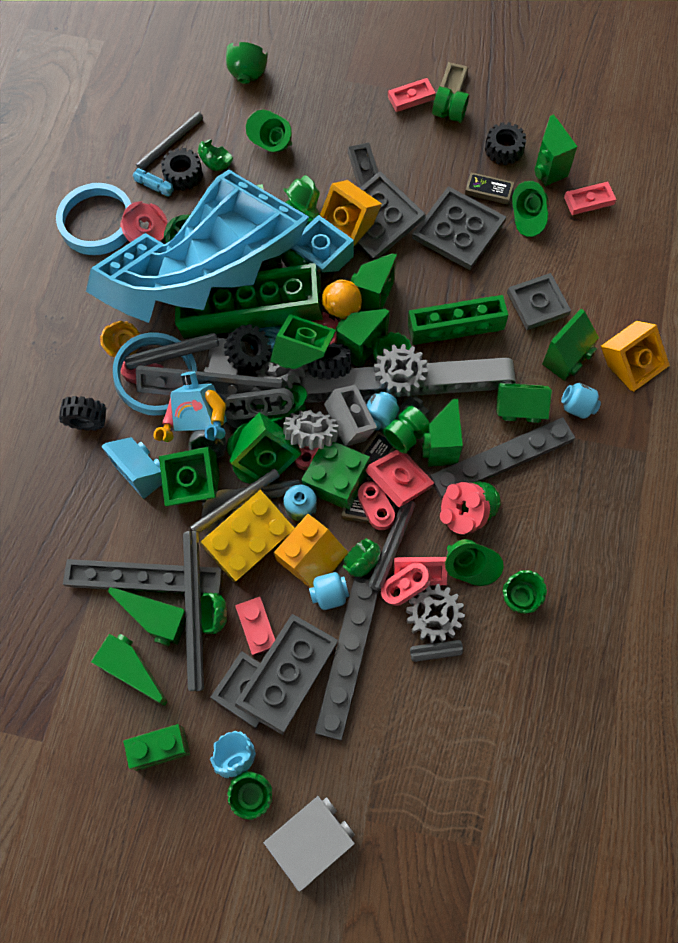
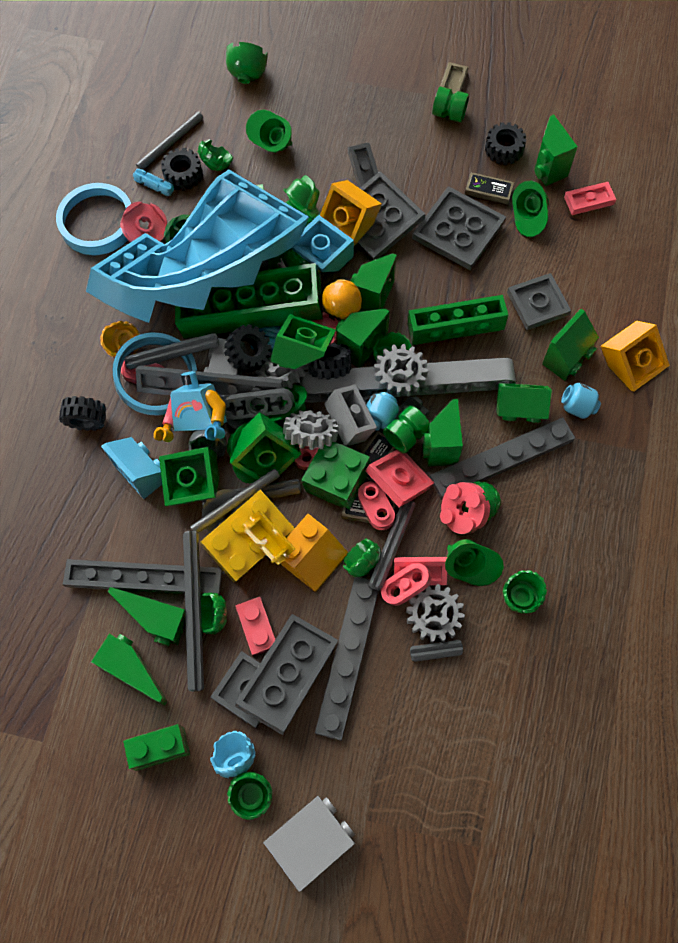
medium azure head [283,485,317,521] -> none
medium azure head [309,572,350,610] -> none
coral plate [388,78,436,112] -> none
none -> yellow hinge [242,509,296,565]

